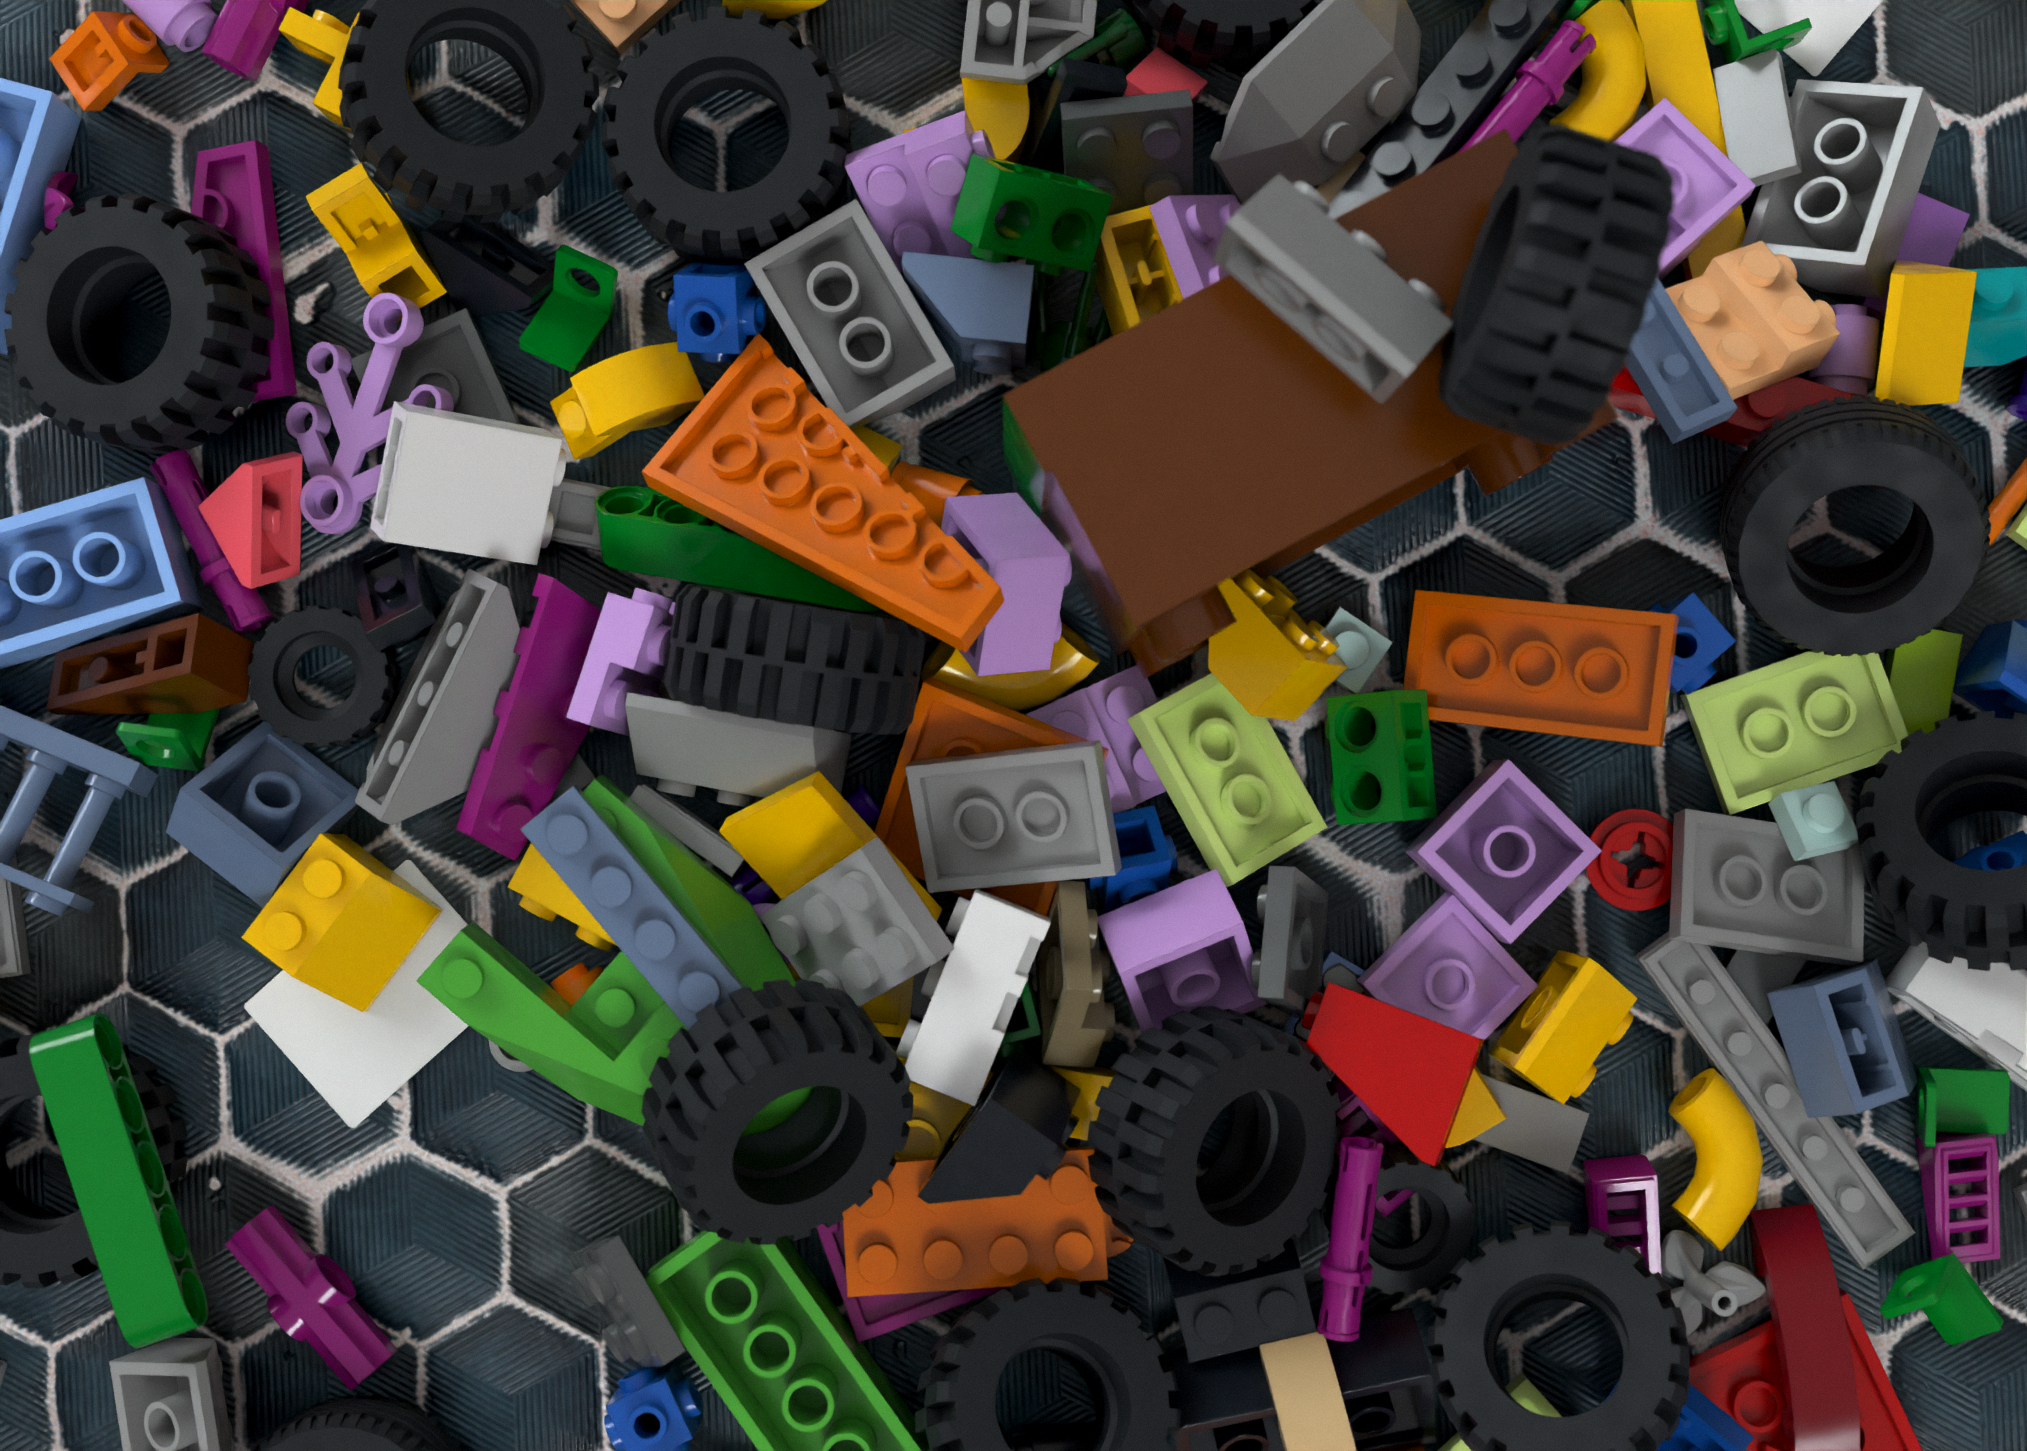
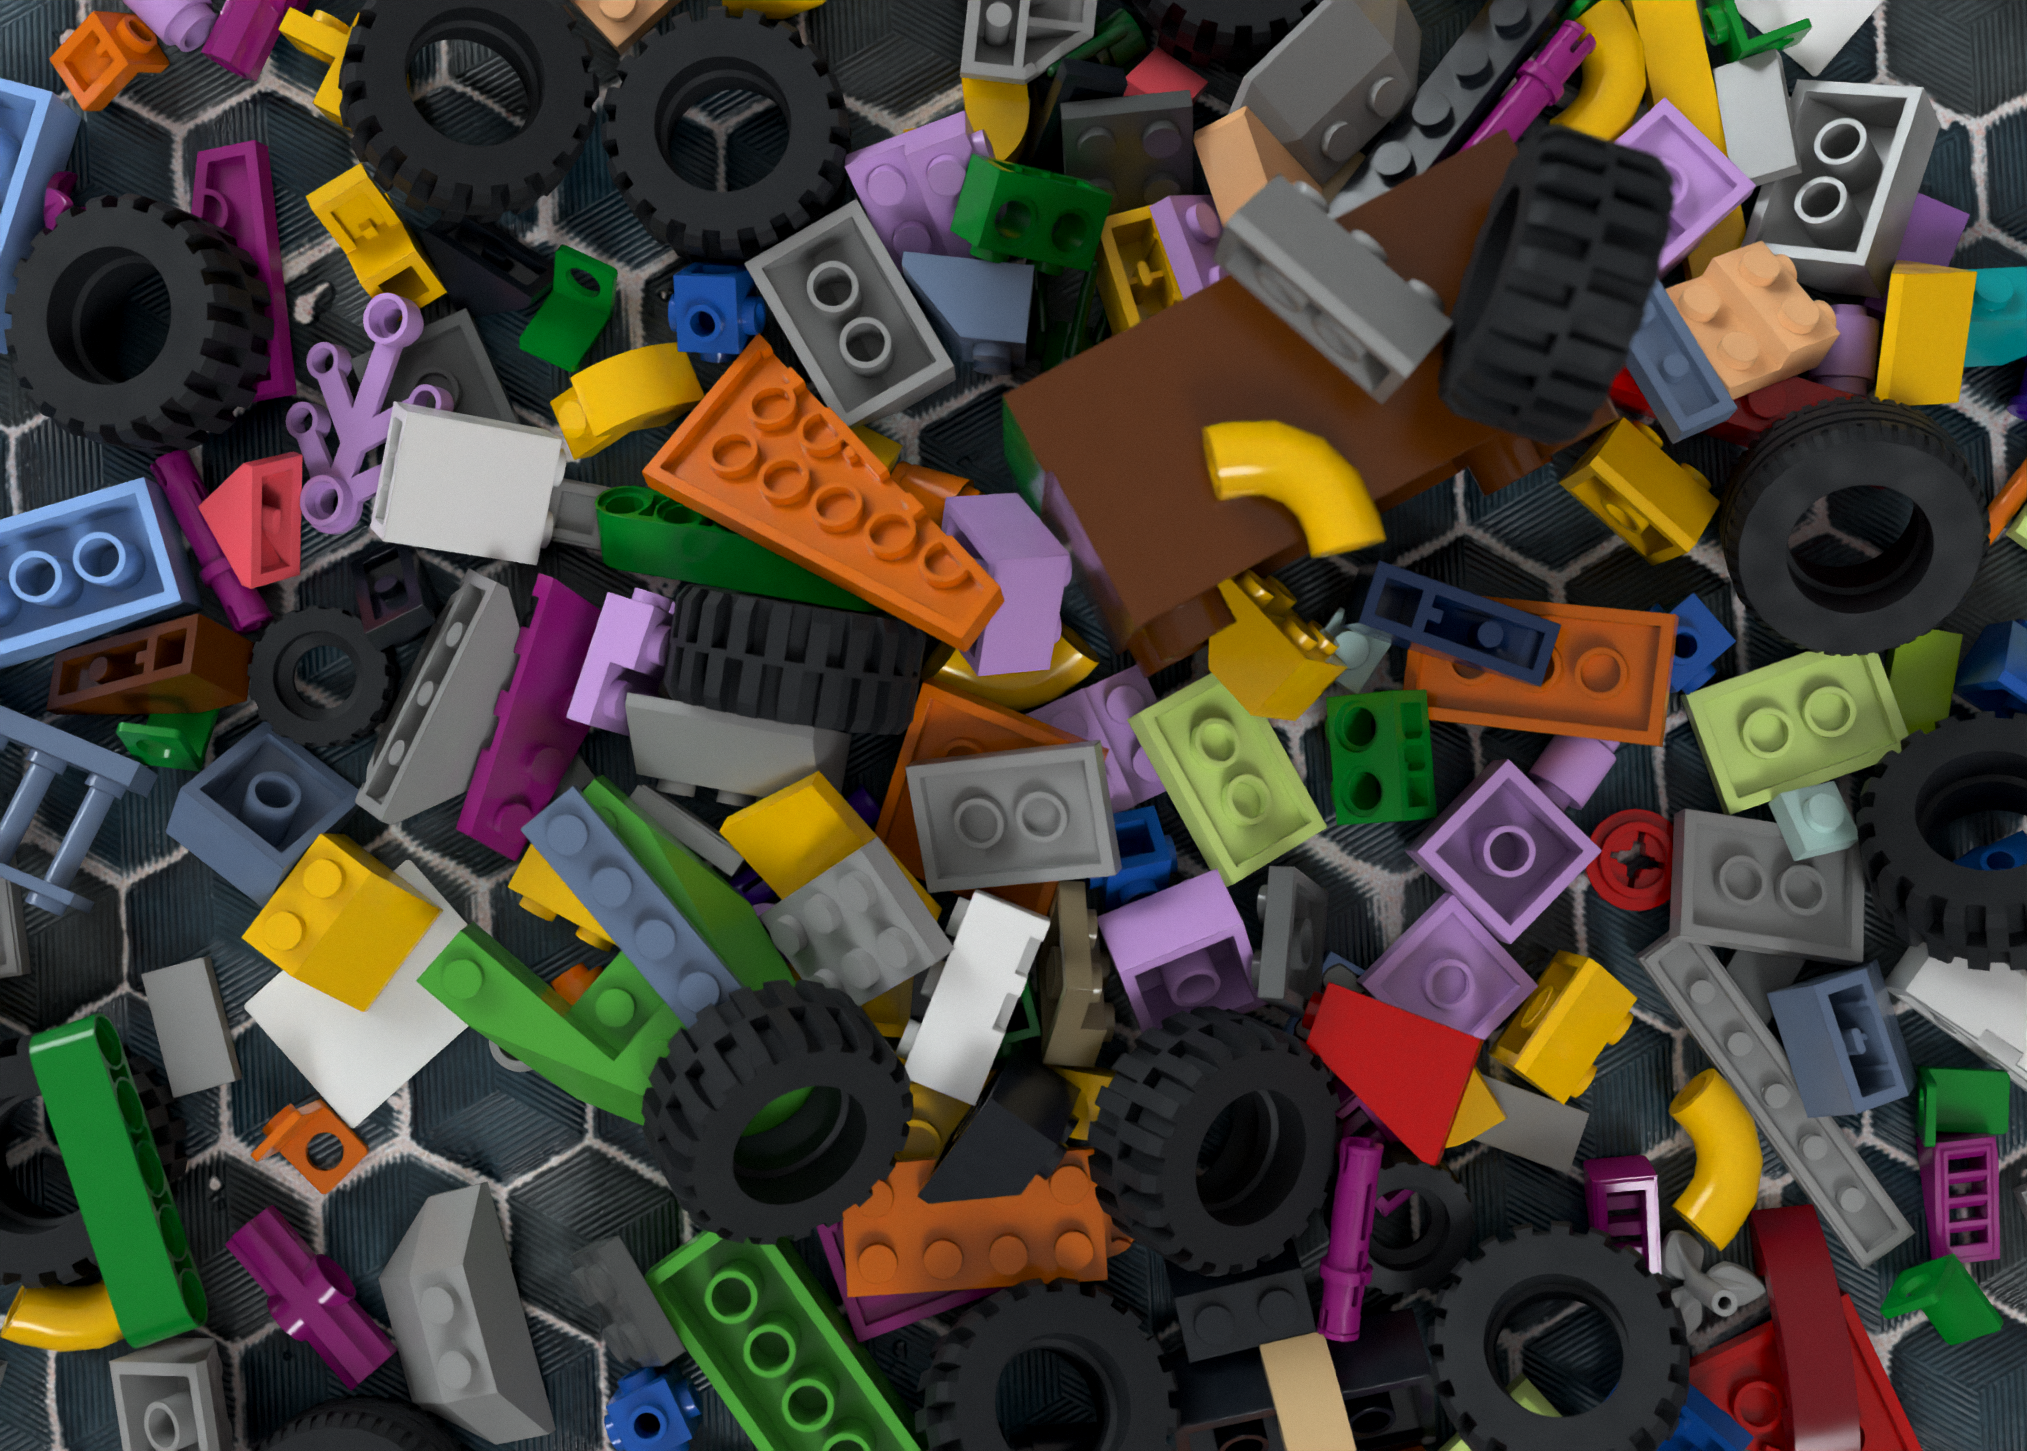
none -> yellow cylinder [0,1280,124,1352]
none -> light grey tile [141,956,242,1098]
none -> orange bracket [250,1099,369,1194]
none -> light grey wedge [378,1181,556,1445]
none -> light nougat slope [1193,106,1323,228]
none -> yellow cylinder [1203,421,1385,558]
none -> dark blue slope [1340,560,1561,687]
none -> lavender brick [1528,735,1620,812]
none -> yellow slope [1559,417,1721,566]

